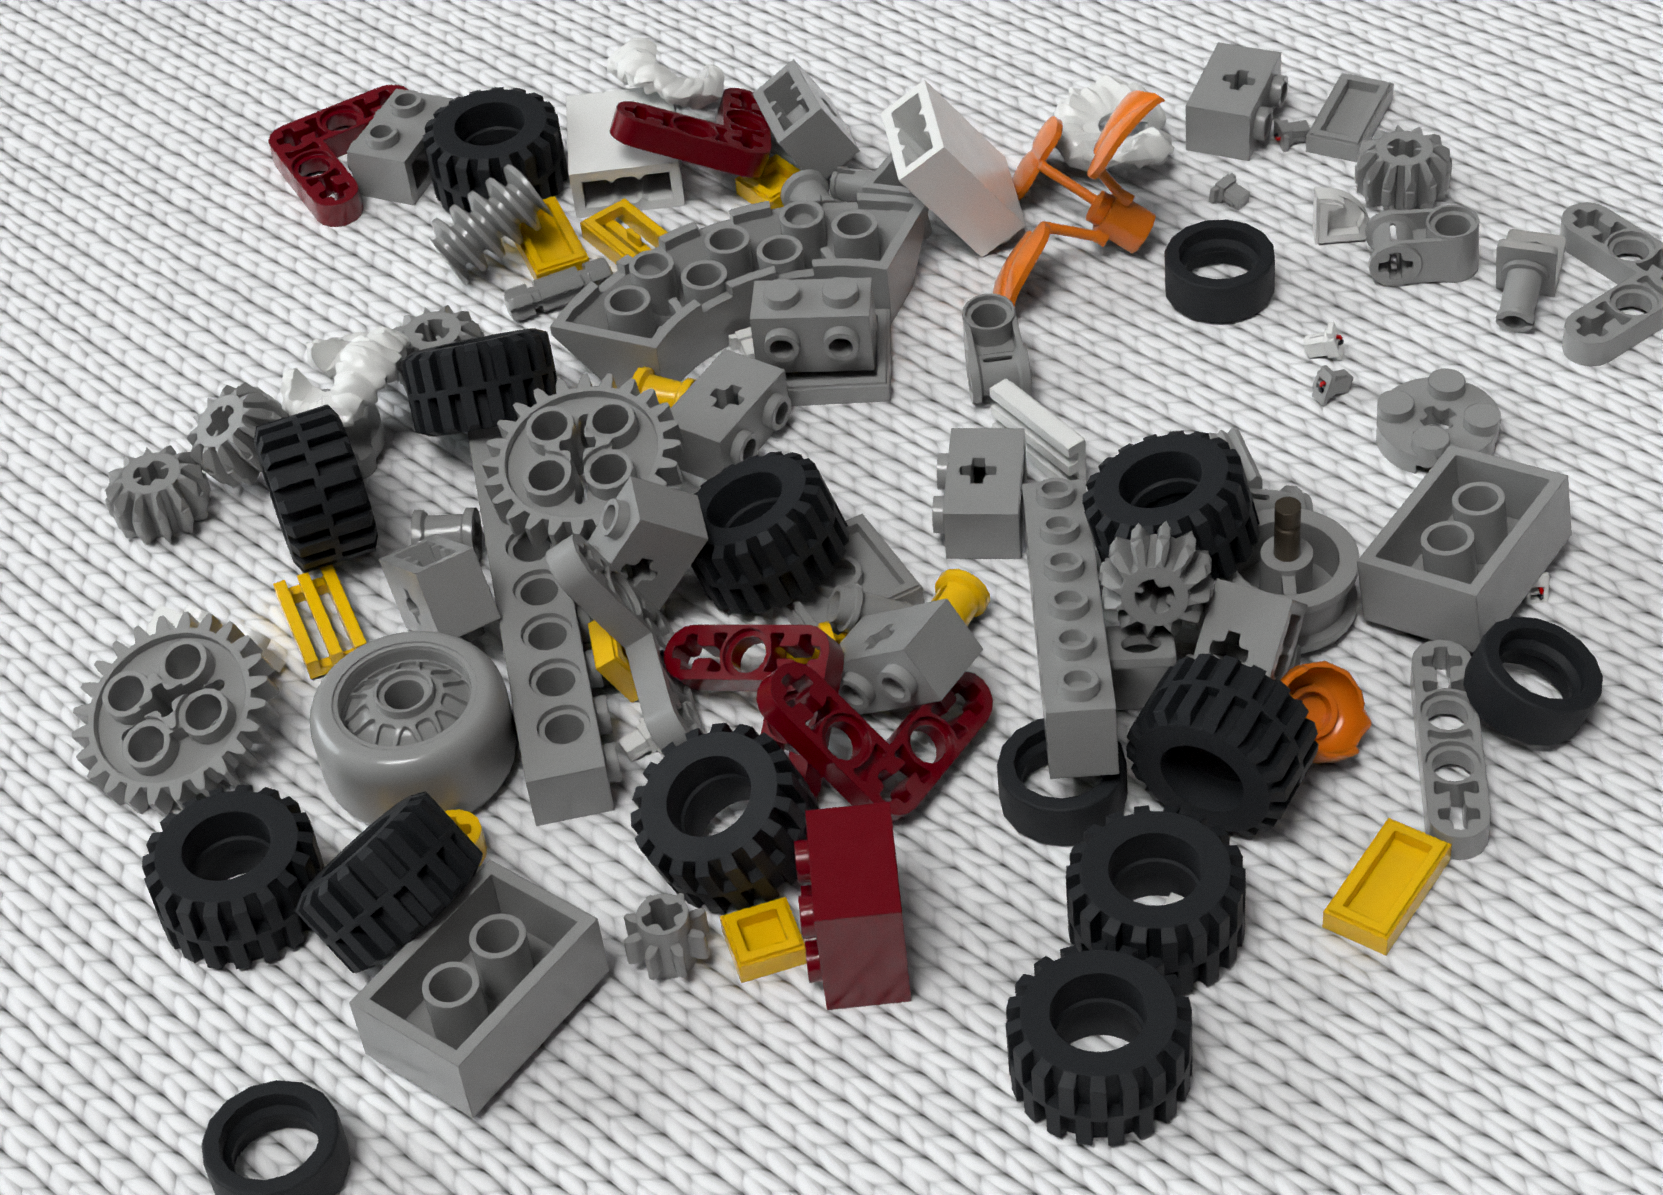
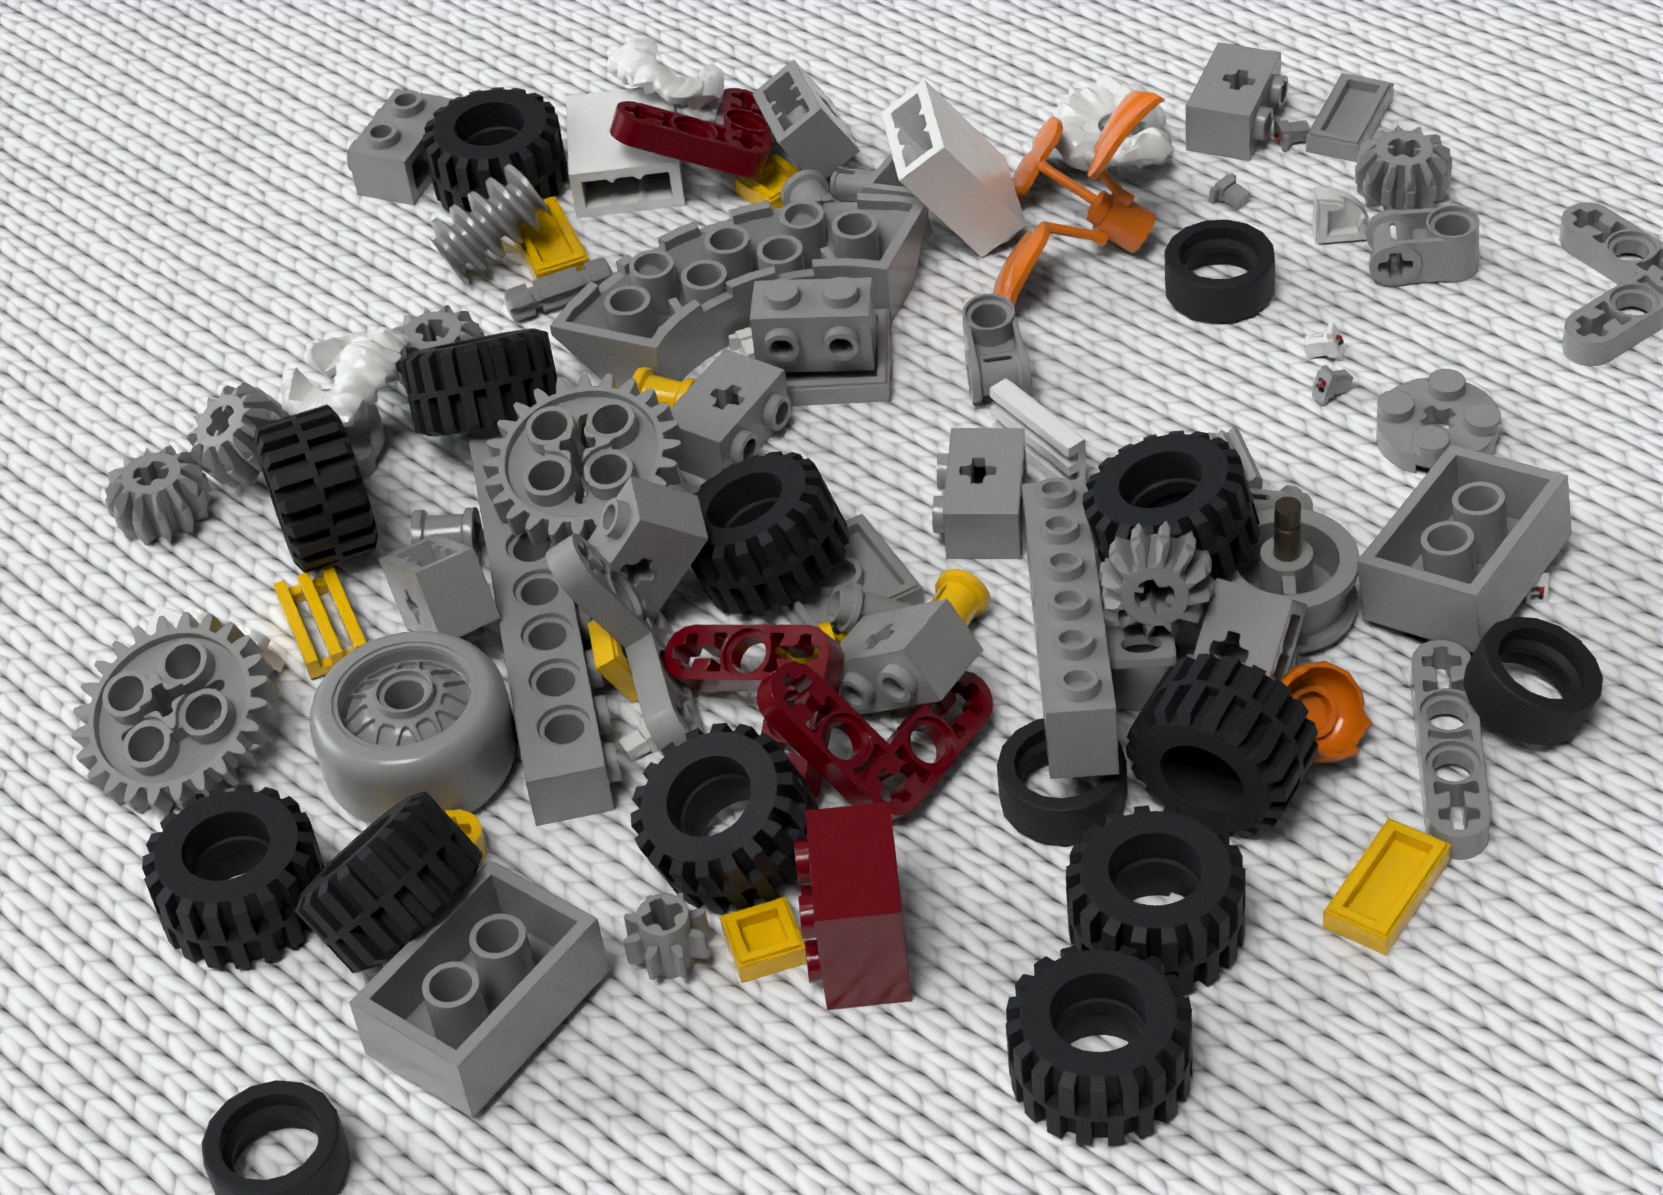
dark red beam [268,85,408,227] -> none
yellow tile [580,198,668,264] -> none
light grey bracket [1496,229,1566,333] -> none

